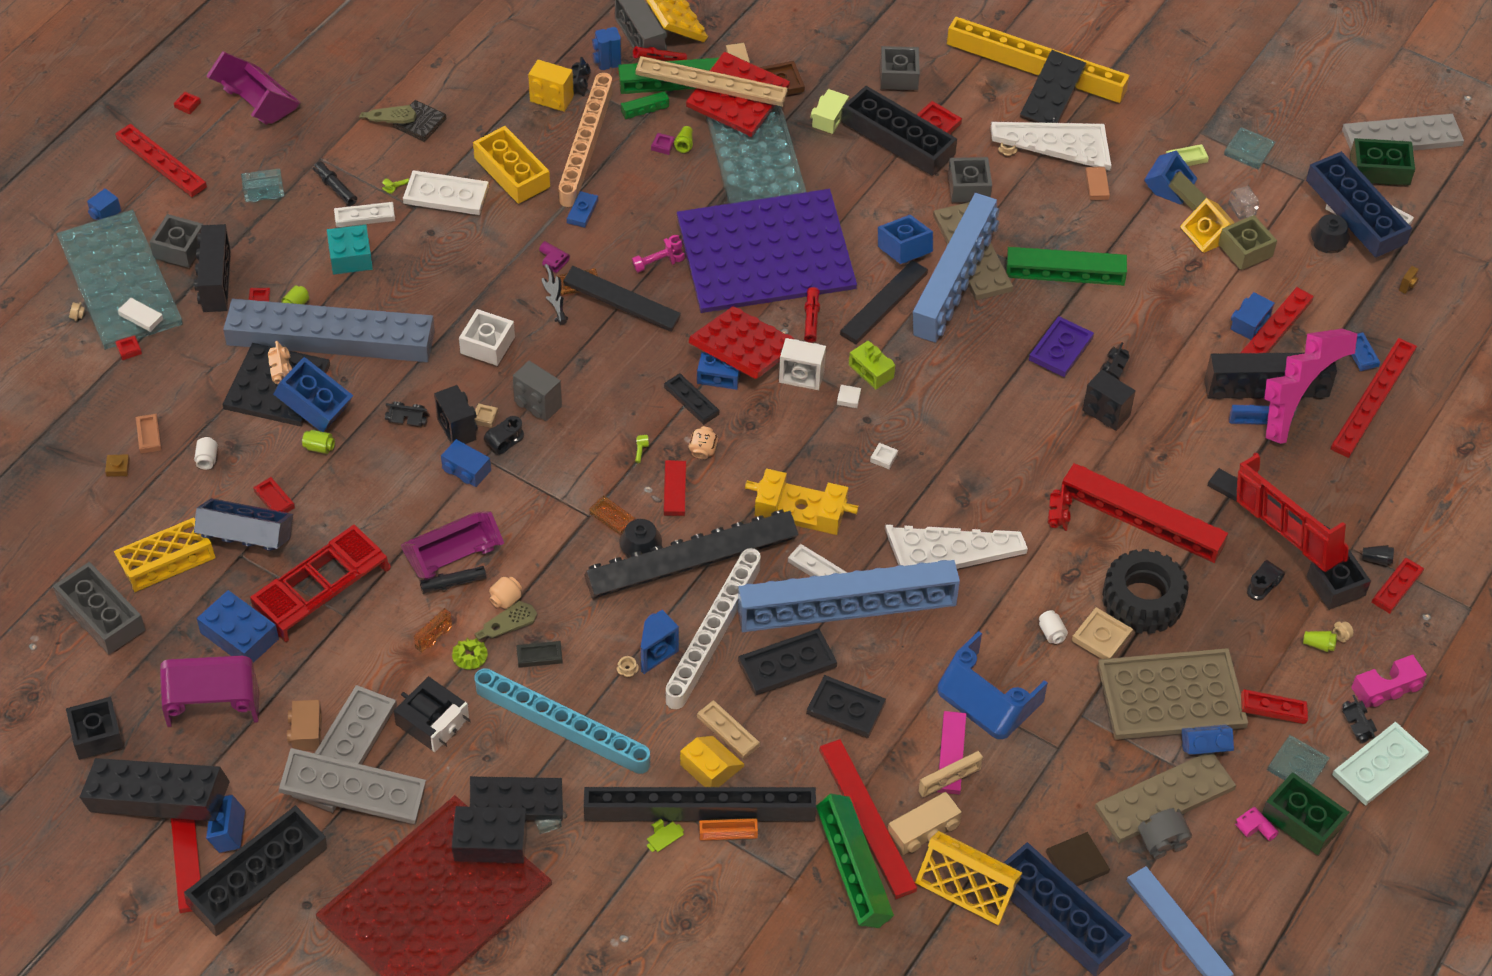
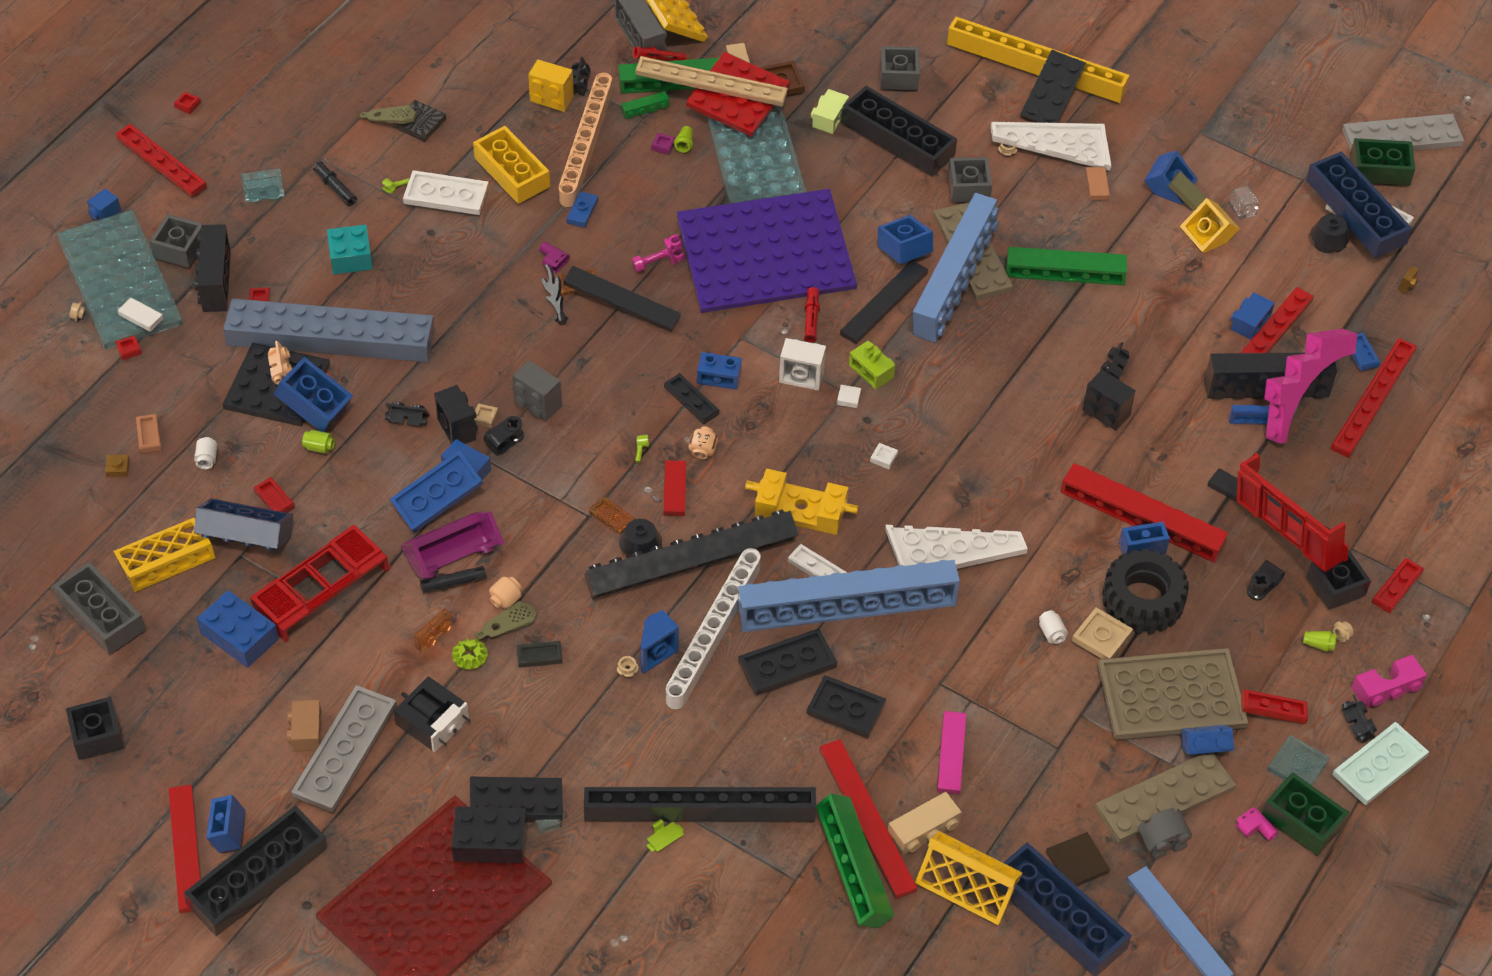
black brick [79,758,230,821] -> none
magenta windscreen [160,656,260,727] -> none
magenta windscreen [207,51,301,125] -> none
light grey plate [279,748,426,824] -> none
lime brick [281,286,309,305] -> none
white tile [334,202,395,227] -> none
white brick [459,309,515,366] -> none
medium azure beam [475,669,650,774] -> none
blue brick [592,27,621,70] -> none
yellow slope [680,736,744,787] -> none
red plate [688,306,794,379] -> none
tan tile [697,700,760,760] -> none
orange piece [699,819,758,840] -> none
red plate [917,101,962,134] -> none
tan tile [919,751,983,797] -> none
blue windscreen [937,631,1048,739] -> none
dark purple plate [1029,316,1094,377] -> none
red hinge [1048,484,1072,531] -> none
yellowish green tile [1166,144,1209,166] -> none
olive brick [1218,215,1277,270] -> none
clear light blue tile [1224,127,1275,170] -> none
black cone [1362,545,1394,566] -> none
none -> blue plate [390,450,484,533]
none -> blue brick [1119,522,1170,555]

